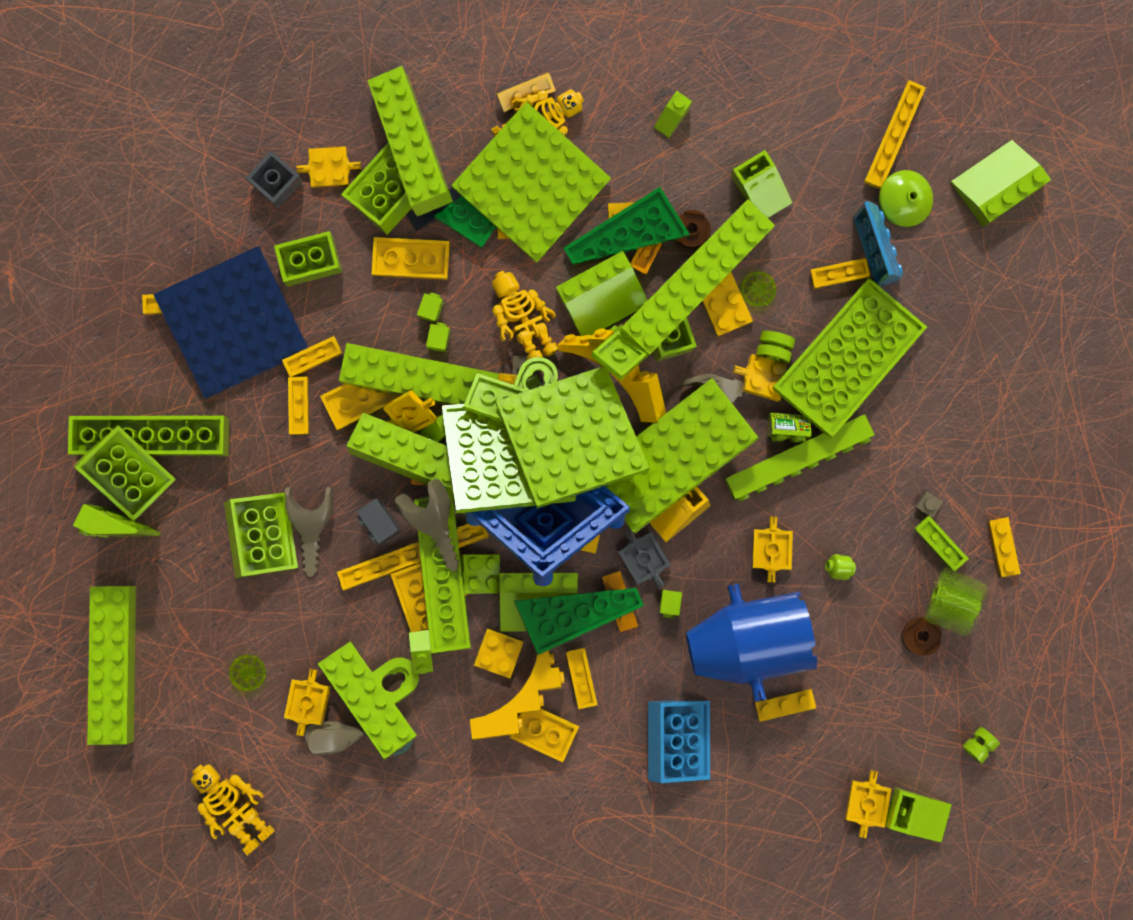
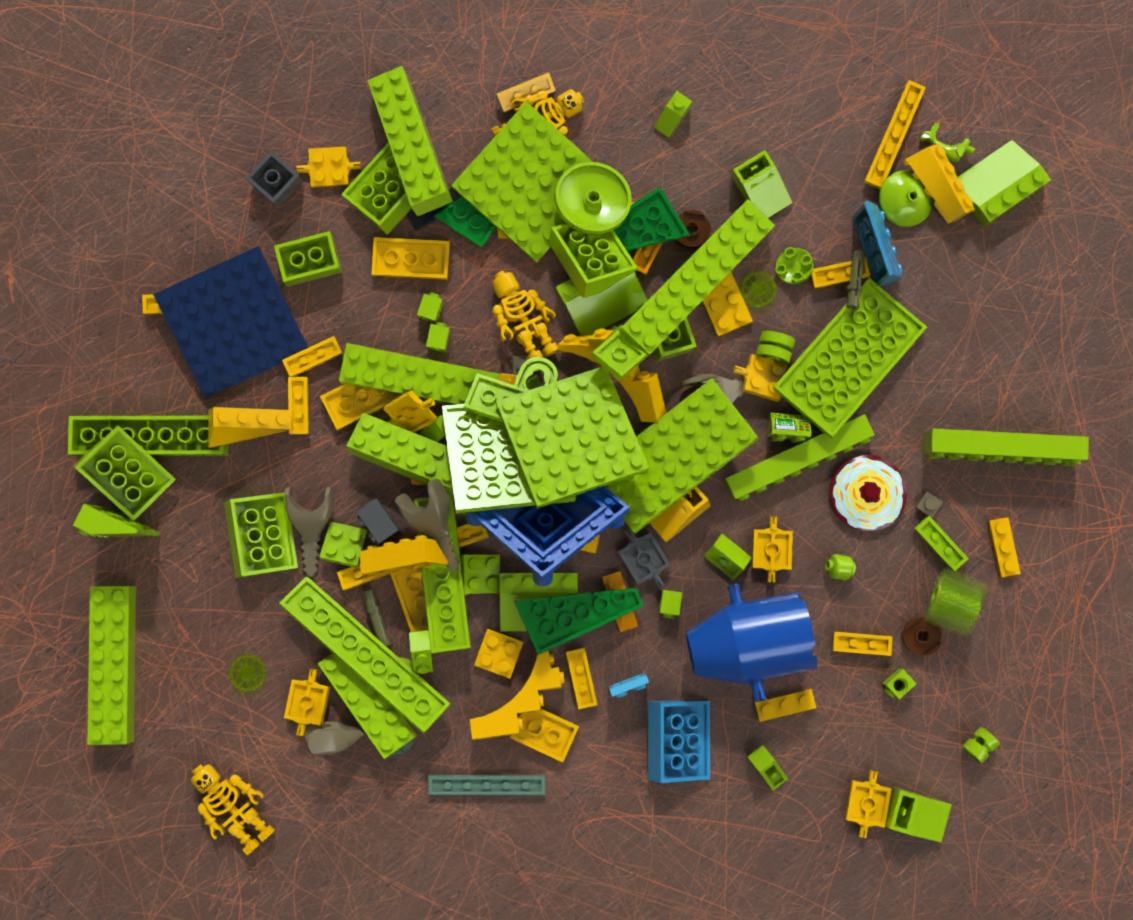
none -> yellow wedge [208,407,291,448]
none -> lime plate [279,576,450,734]
none -> lime plate [320,522,368,568]
none -> yellow wedge [360,535,448,576]
none -> olive pin [362,589,391,646]
none -> sand green tile [428,775,545,795]
none -> lime slope [549,223,638,298]
none -> lime dish [555,162,632,235]
none -> medium azure plate [608,673,649,698]
none -> lime panel [704,534,751,581]
none -> lime slope [748,745,788,791]
none -> lime dish [775,247,814,284]
none -> dish [829,455,907,532]
none -> yellow plate [832,631,893,656]
none -> olive pin [846,251,865,309]
none -> lime brick [882,668,916,700]
none -> yellow wedge [903,144,975,224]
none -> lime animal [919,122,975,162]
none -> lime brick [922,428,1089,466]

